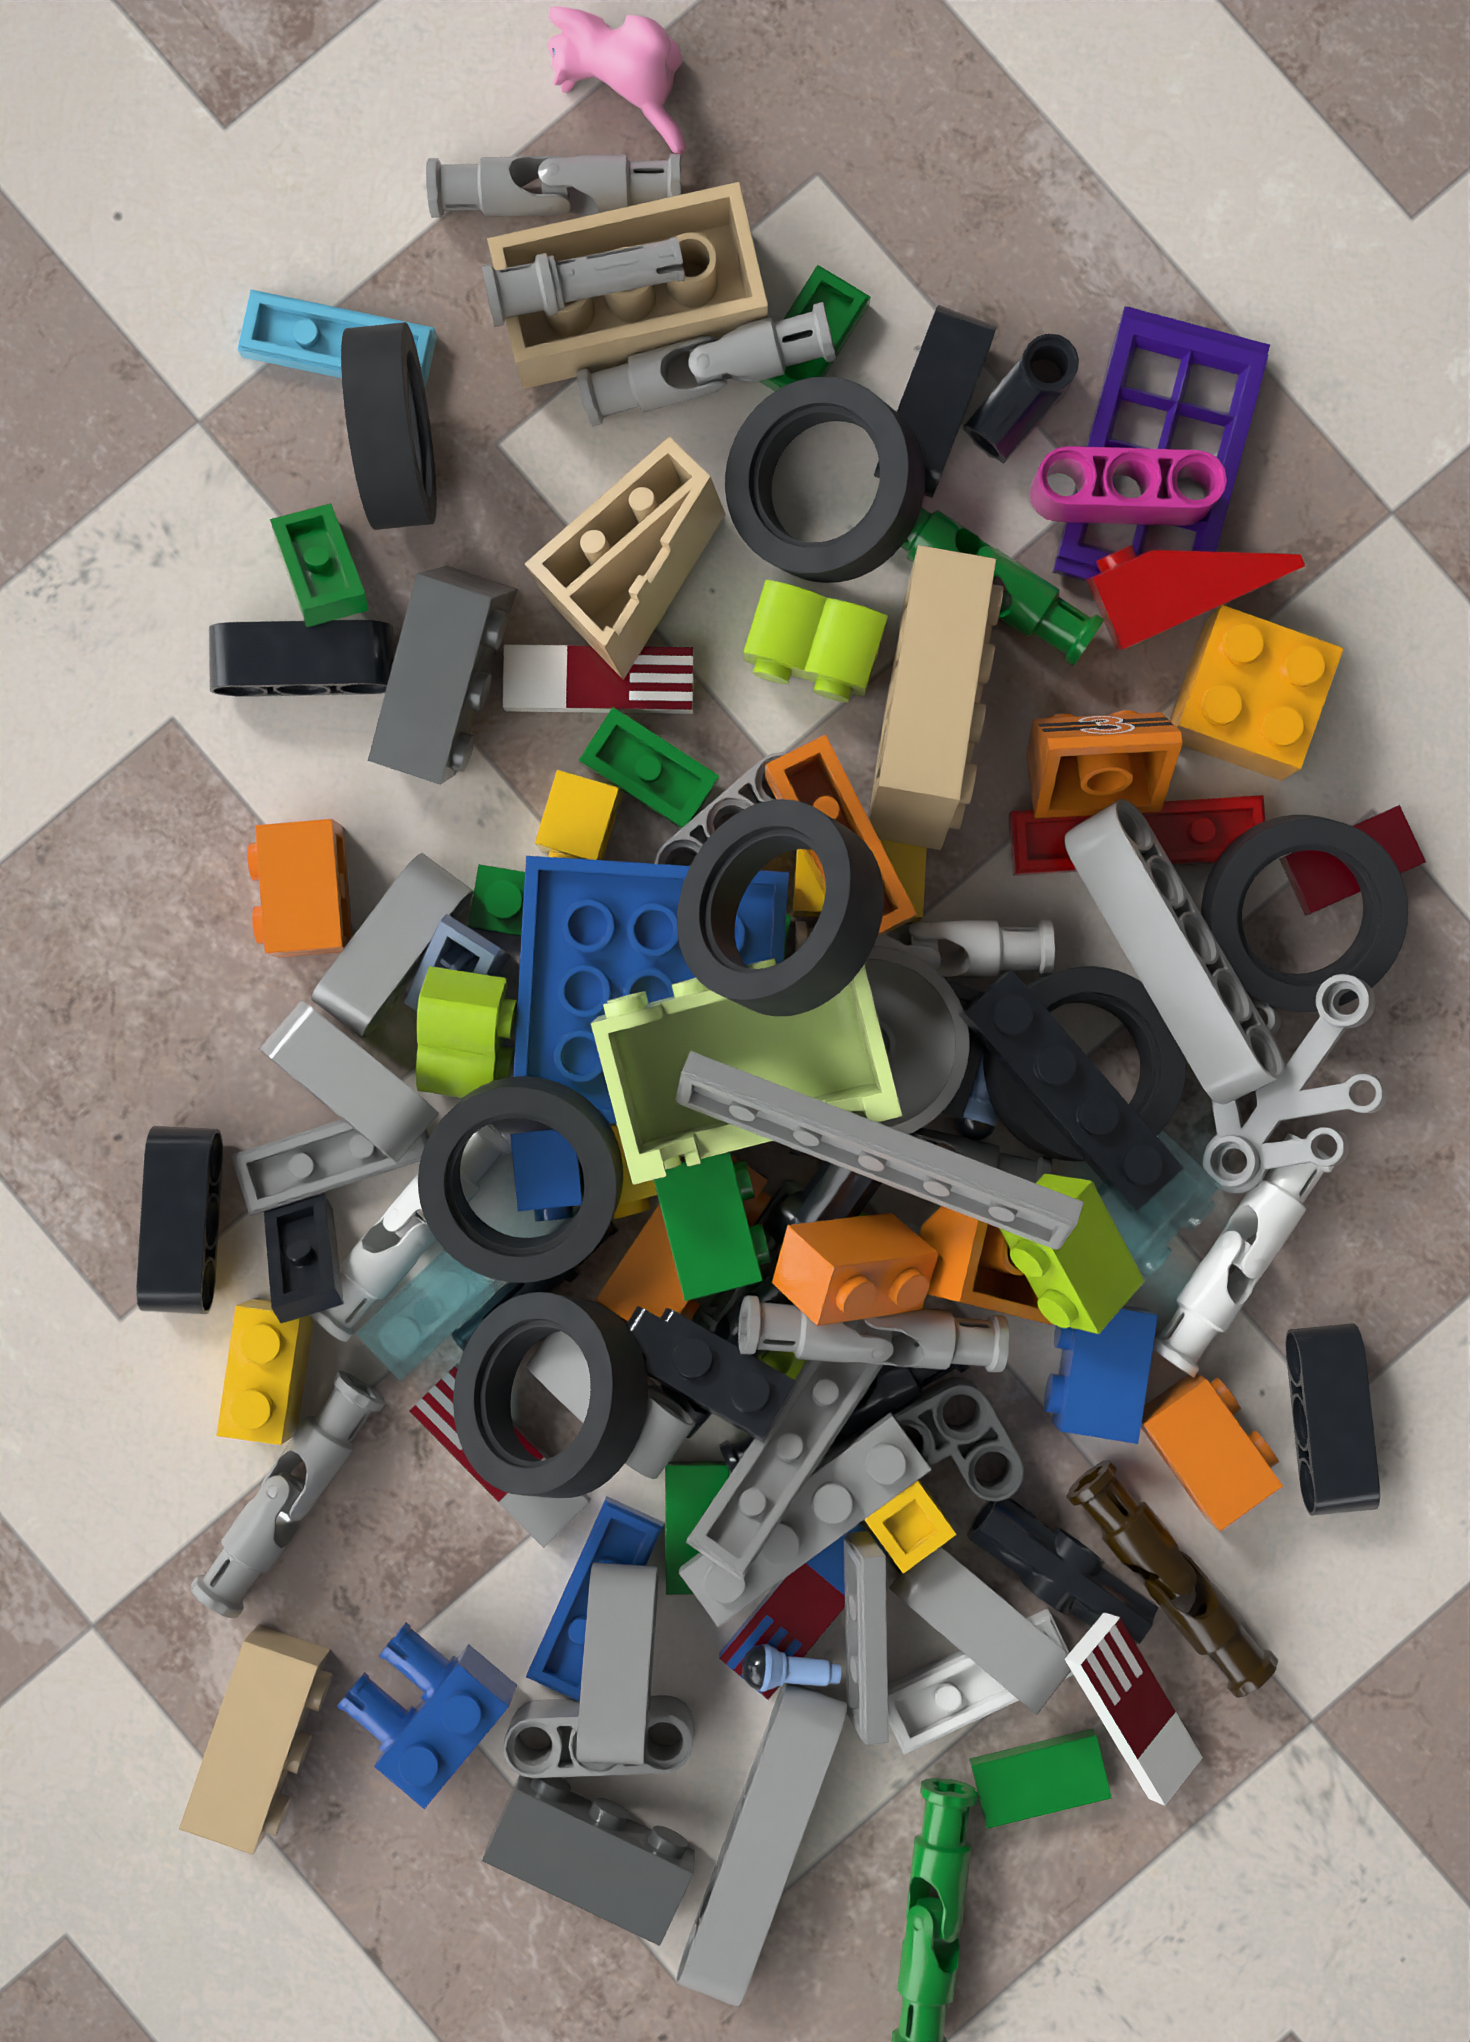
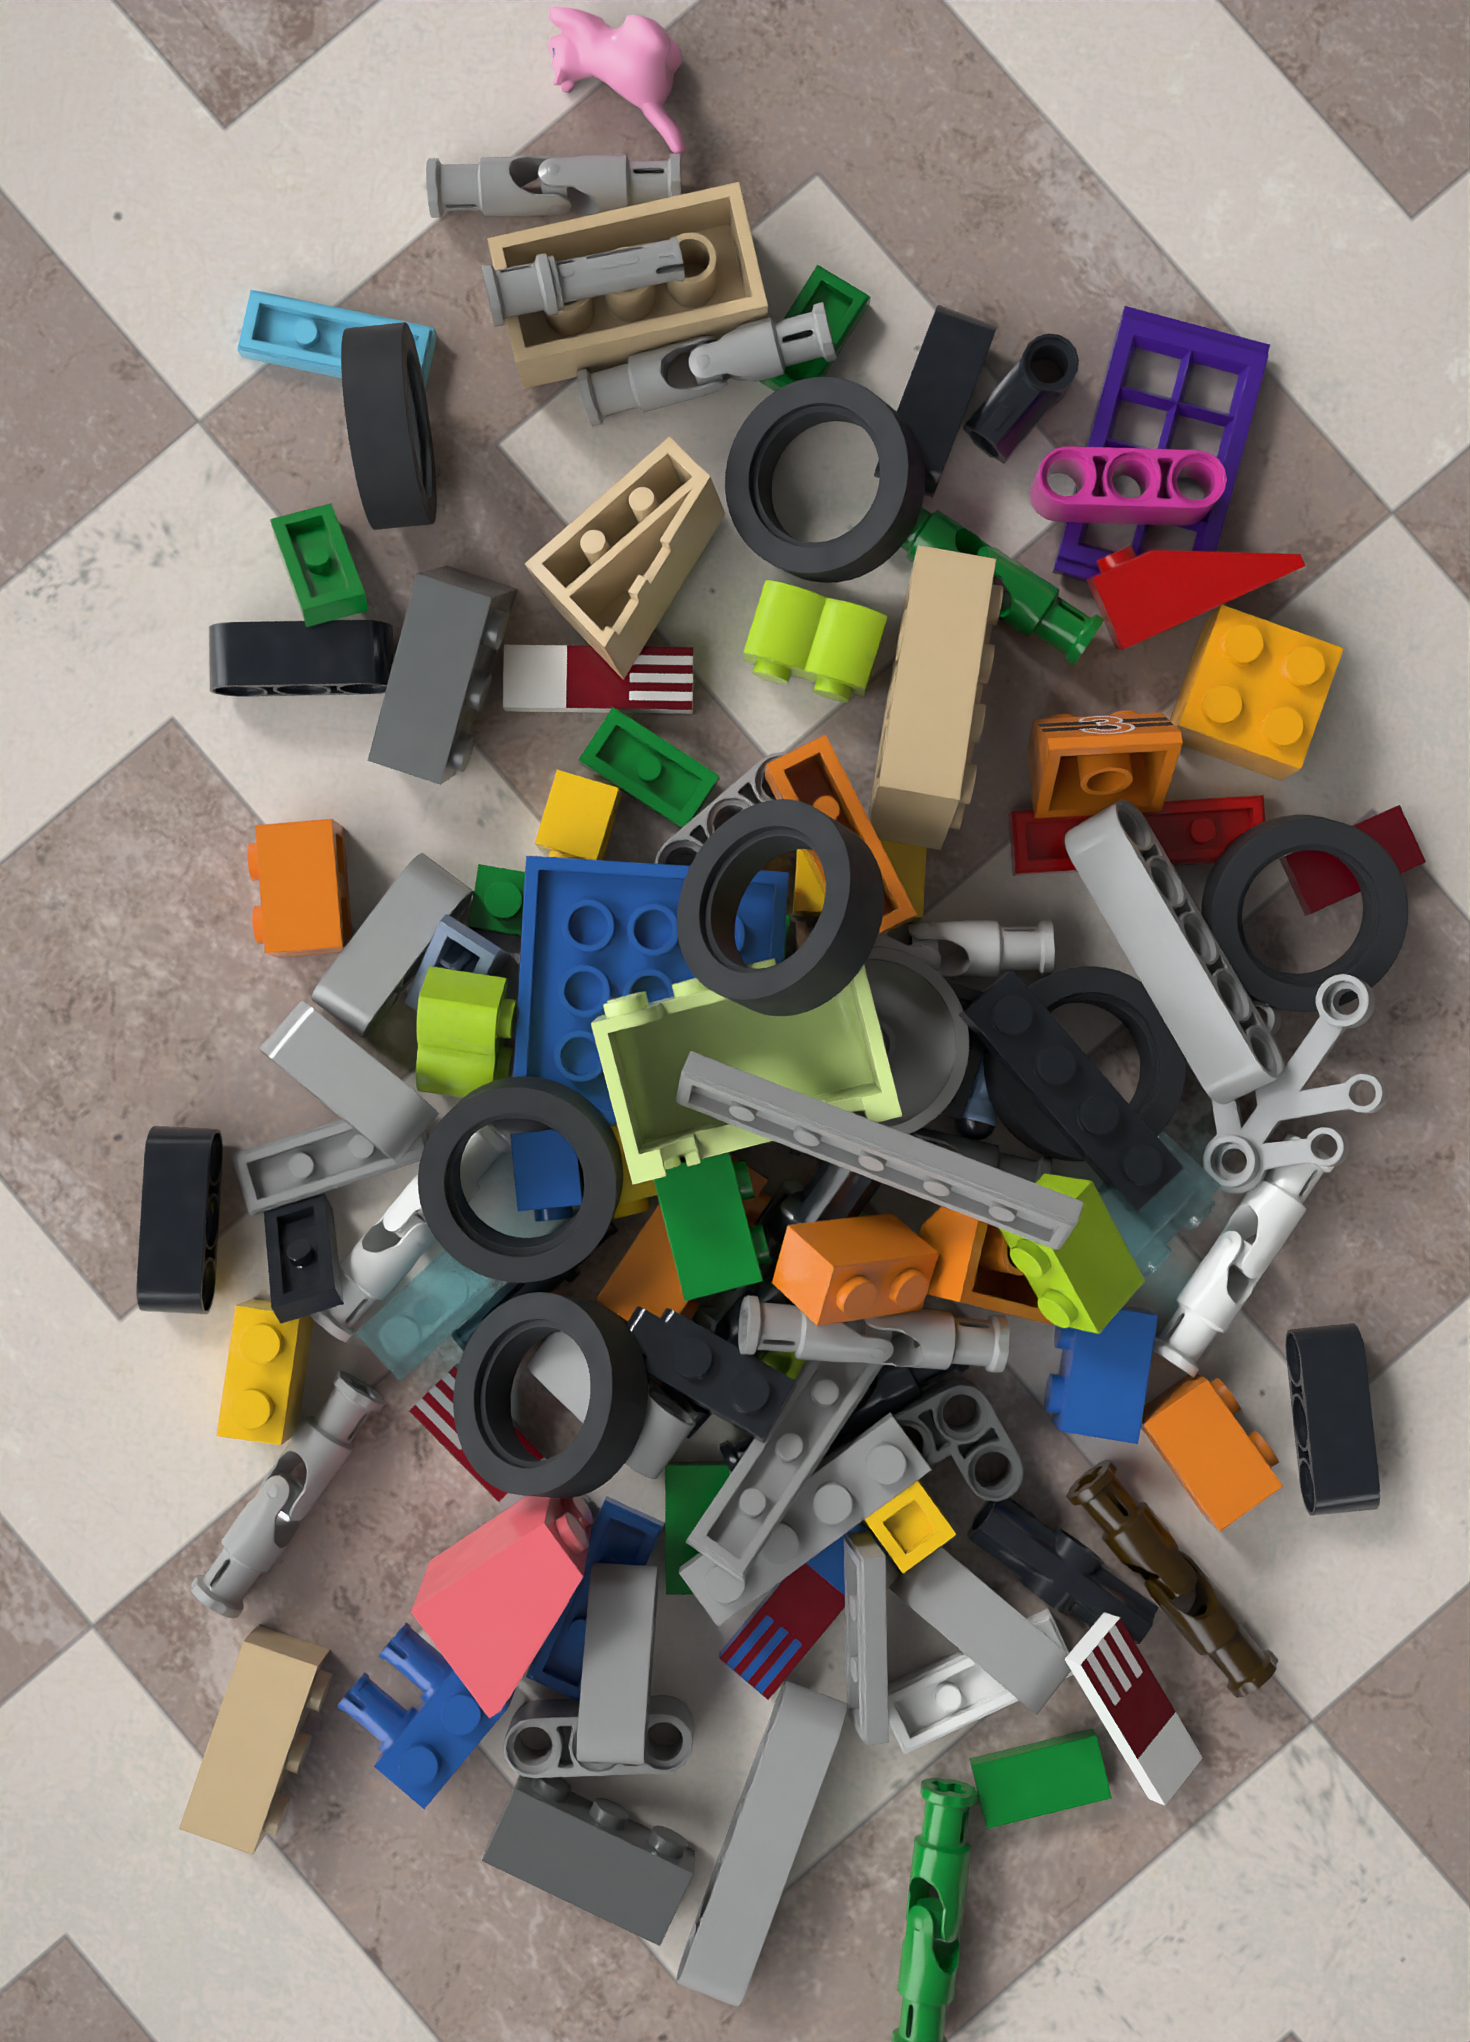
light blue piece [742,1644,841,1692] -> none
none -> coral slope [411,1496,593,1718]

